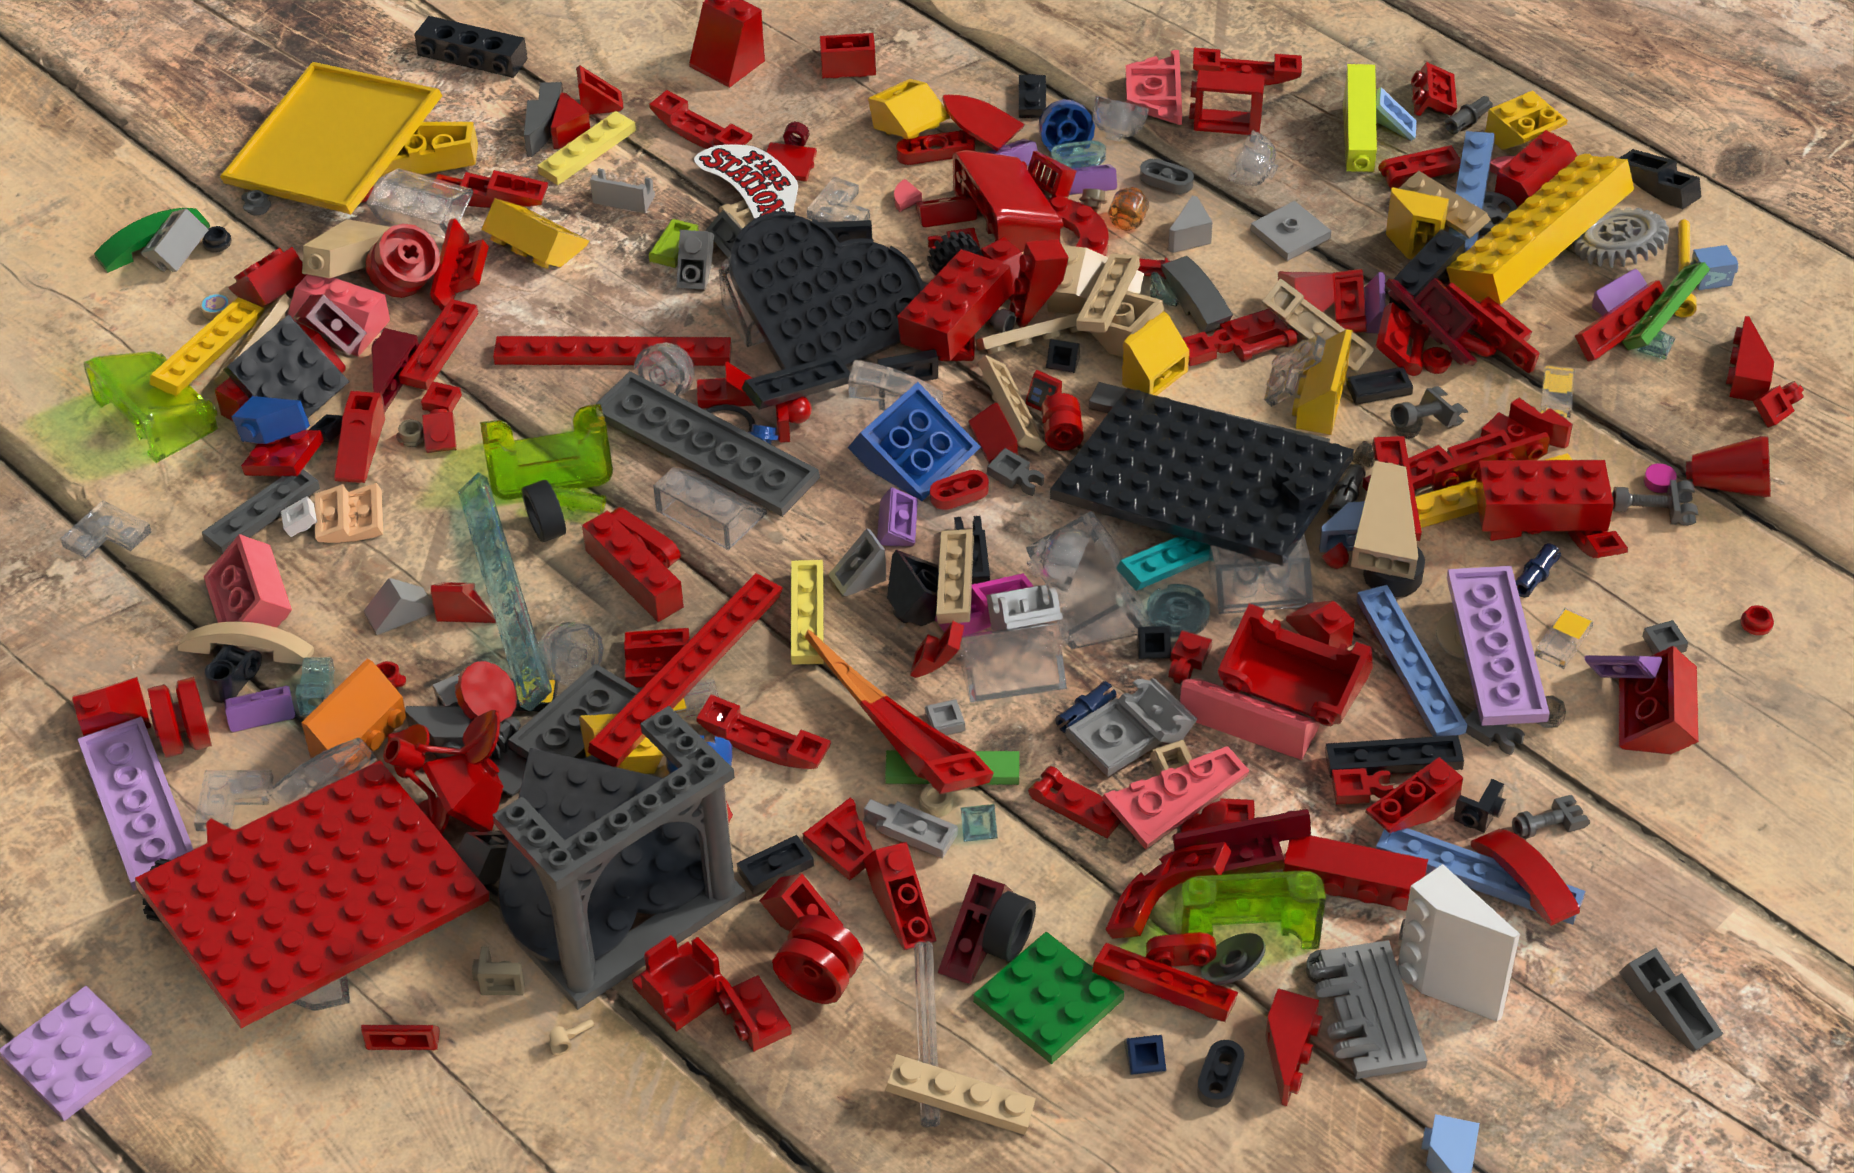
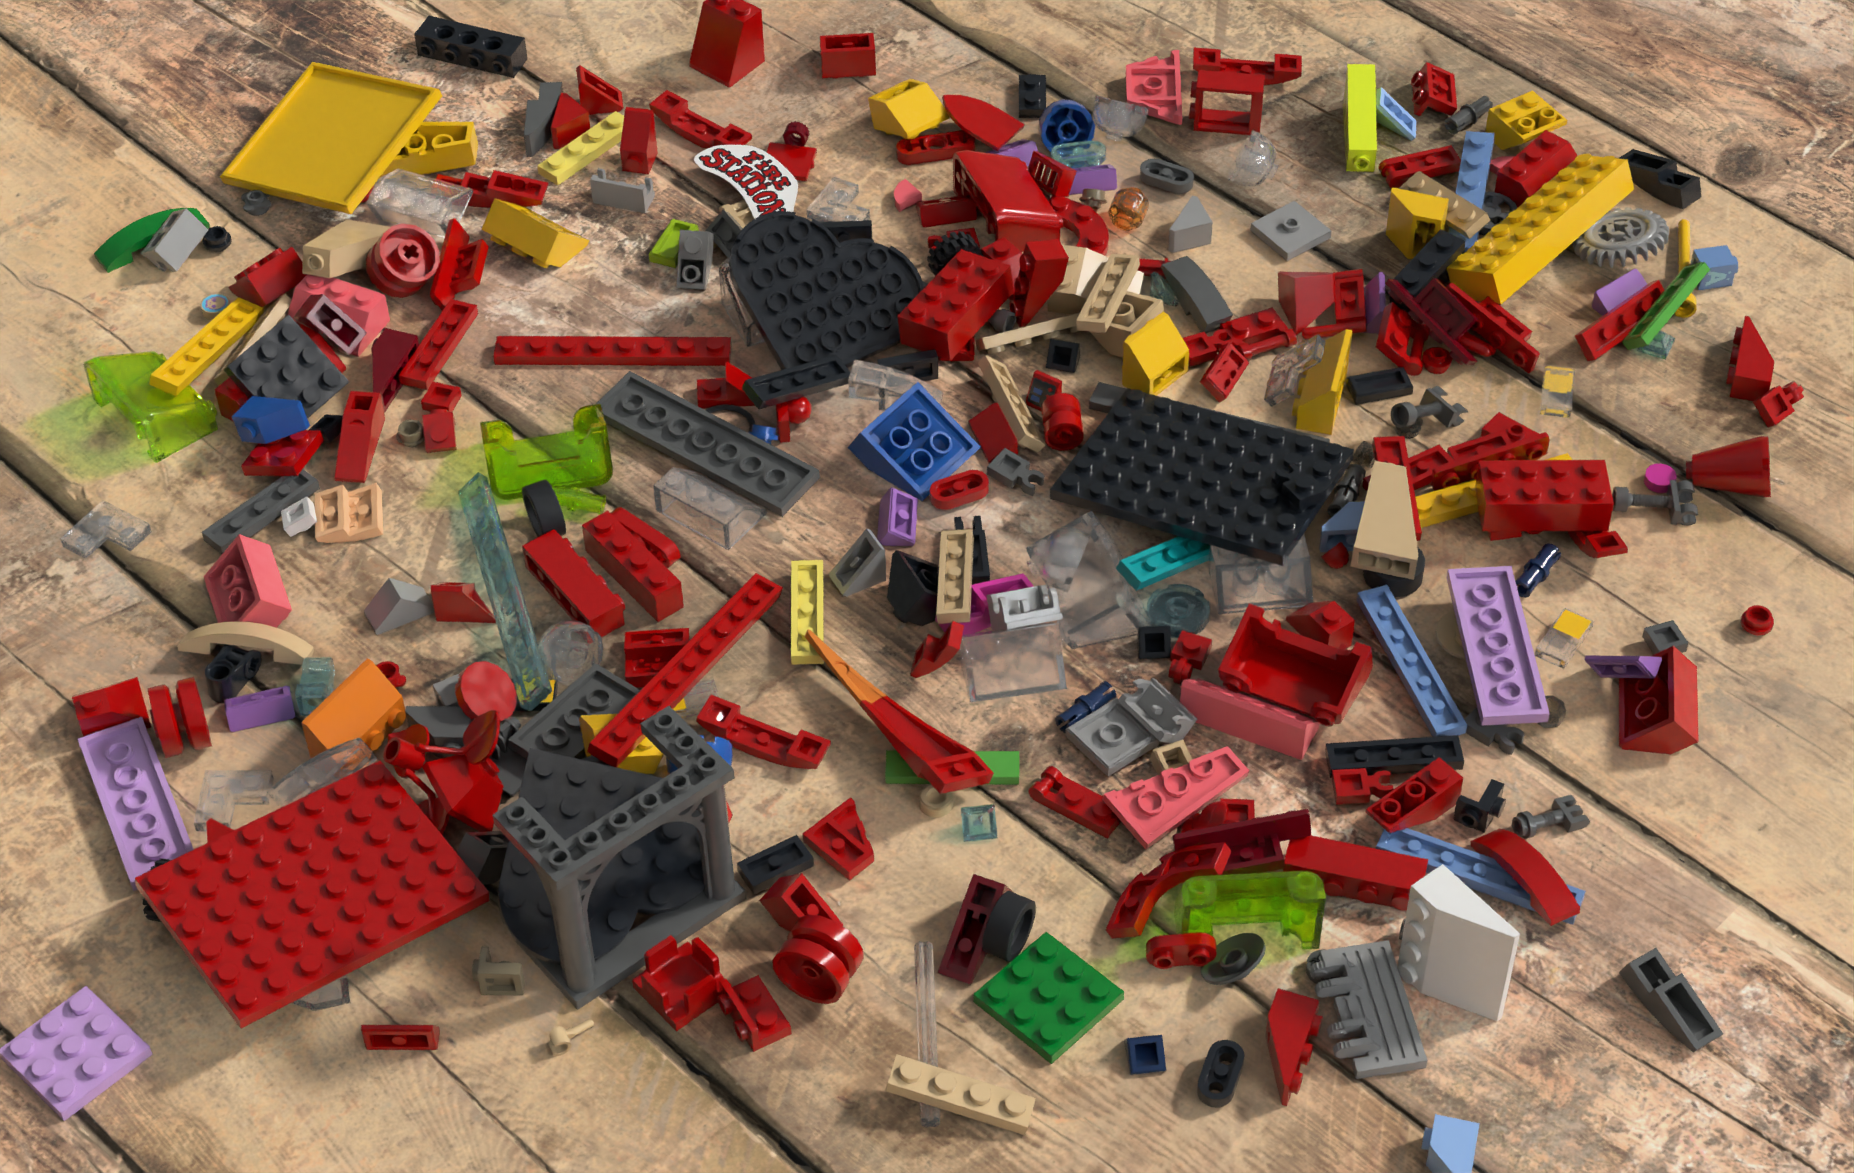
clear cylinder [634,342,695,397] -> none
red slope [863,842,937,950] -> none
light grey hinge [864,799,958,859] -> none
light grey tile [925,699,965,735] -> none
red plate [1092,943,1238,1022] -> none
tan slope [1262,278,1375,373] -> none
red slope [1509,397,1573,449] -> none
none -> red brick [522,529,625,642]
none -> red slope [620,107,658,174]
none -> red plate [1199,342,1249,403]

